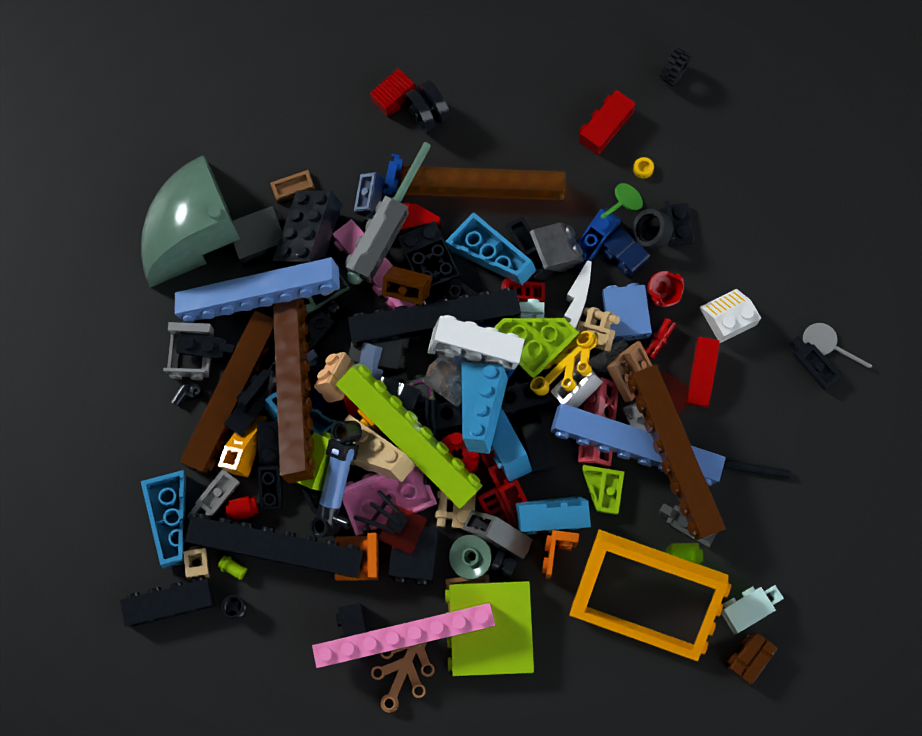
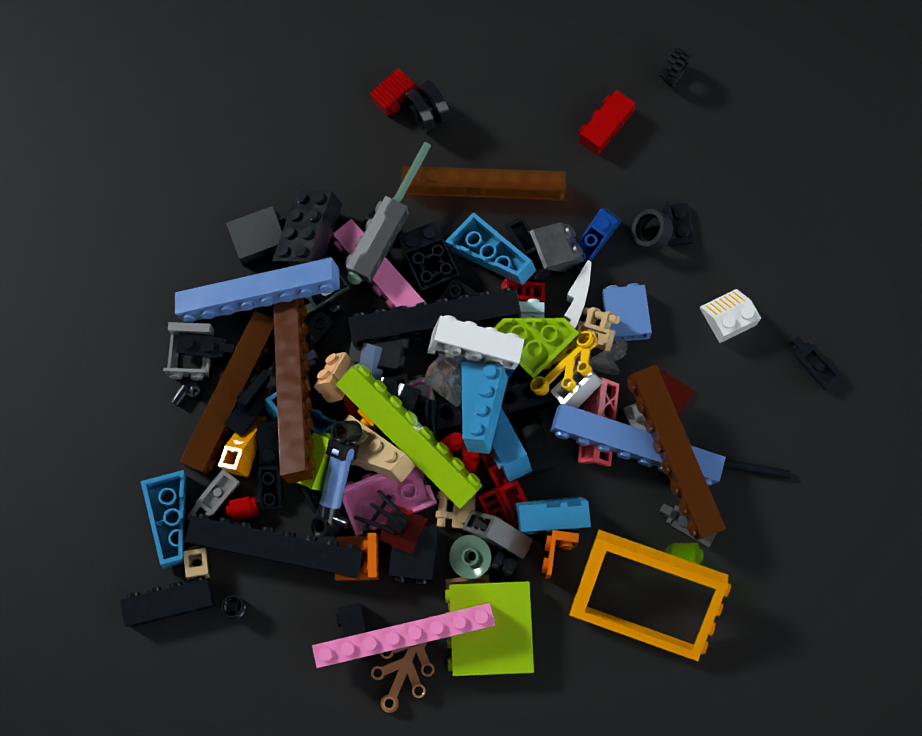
sand green brick [141,155,240,288] -> none
lime pin [218,555,248,580] -> none
medium nougat tile [270,170,315,203] -> none
sand blue slope [354,172,385,214] -> none
reddish brown brick [382,266,432,305] -> none
blue plate [383,153,403,195] -> none
red slope [400,203,441,235] -> none
lime wing [582,465,624,515] -> none
bright green piece [601,183,643,219] -> none
dark blue brick [602,228,650,277] -> none
medium nougat slope [606,341,653,402] -> none
yellow tile [633,157,654,179] -> none
red pin [645,318,677,360] -> none
red cap [647,271,684,307] -> none
red slope [687,337,720,408] -> none
light aqua brick [721,585,784,634] -> none
reddish brown brick [727,632,778,686] -> none
light grey piece [803,323,872,368] -> none

